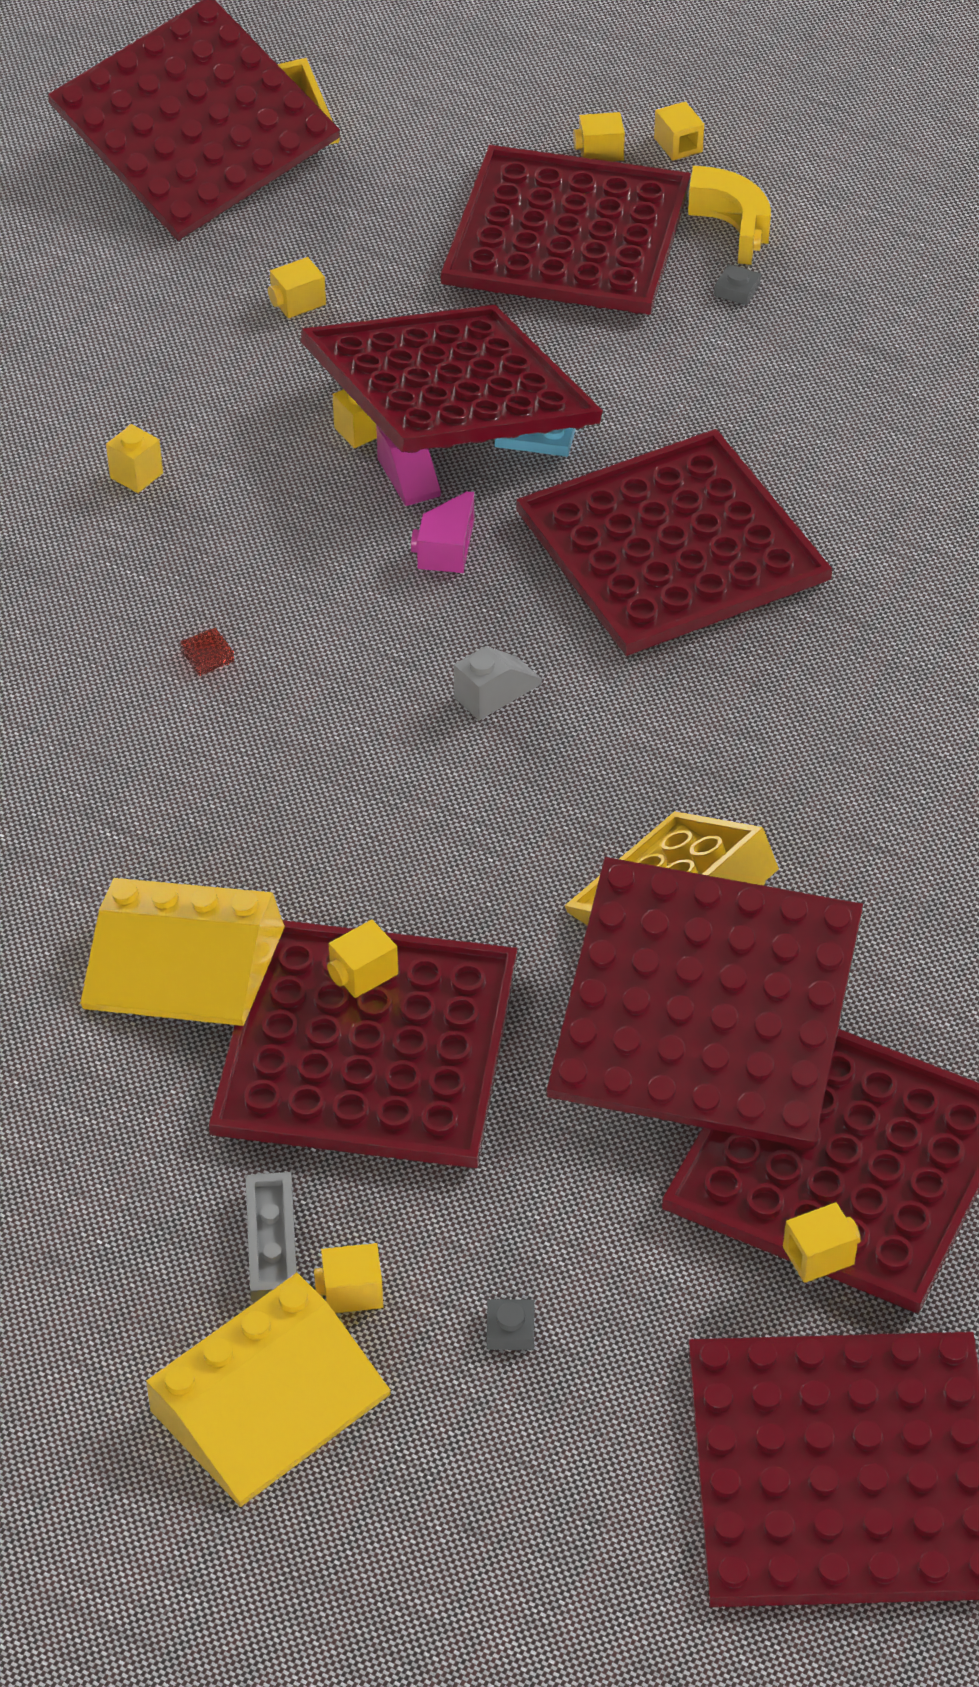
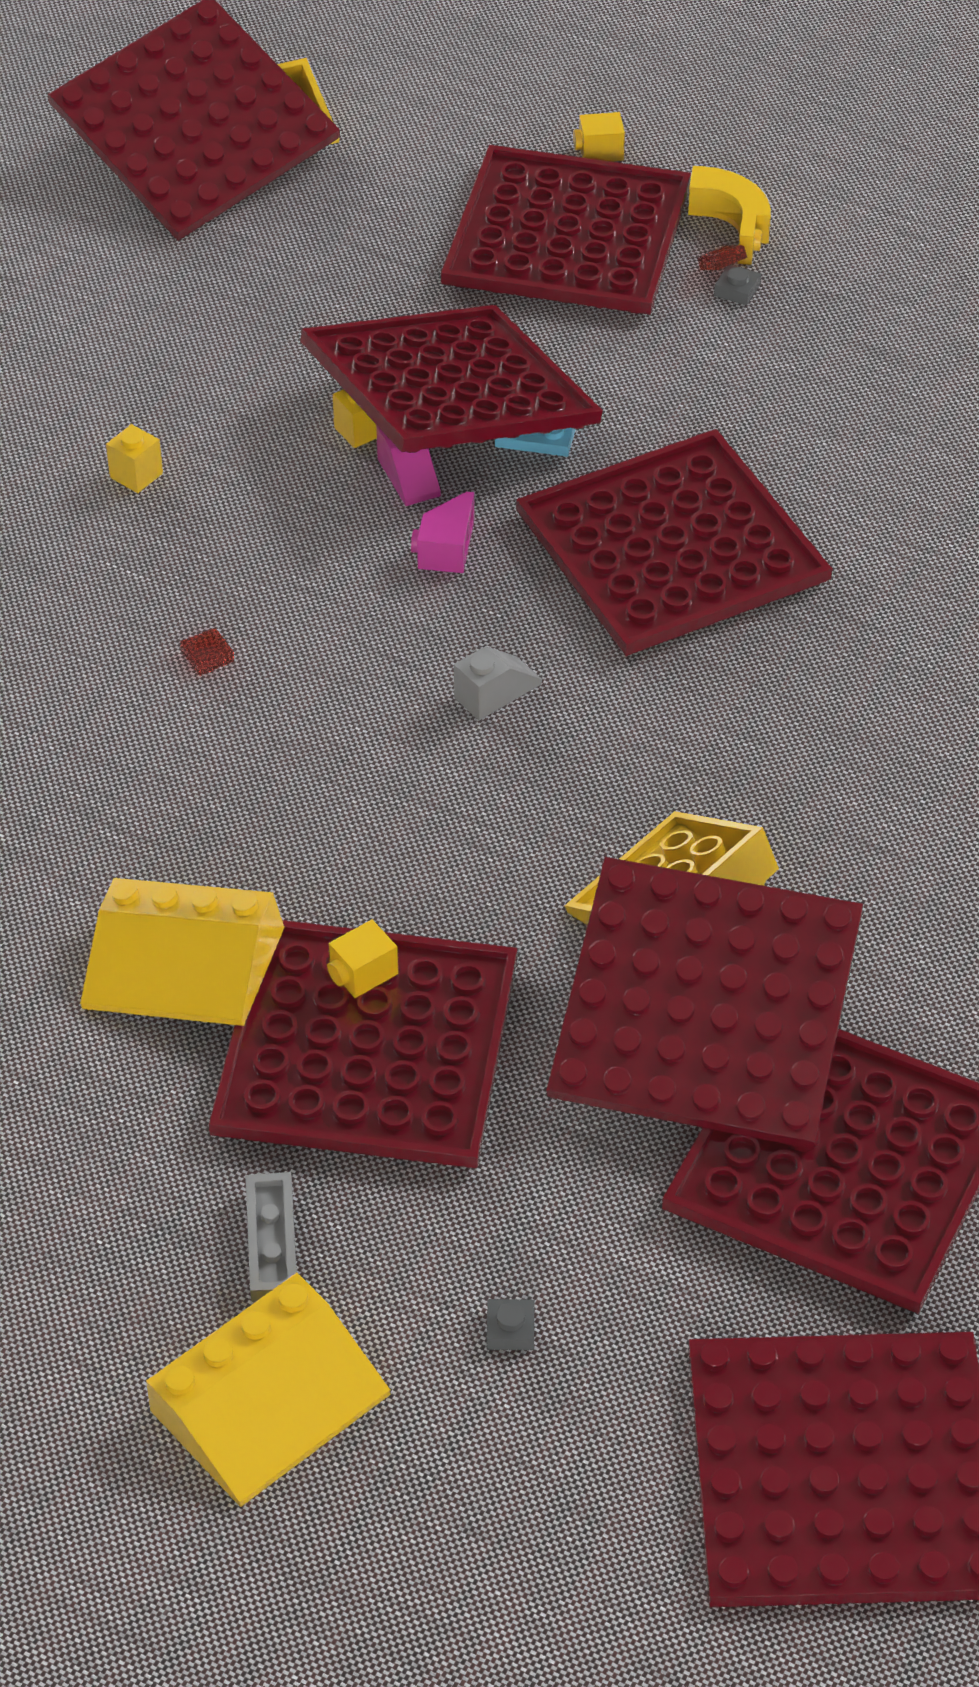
yellow brick [268,257,326,318] -> none
yellow brick [313,1243,383,1313] -> none
yellow brick [654,101,704,161] -> none
yellow brick [783,1202,861,1283] -> none
none -> clear red tile [697,245,748,270]

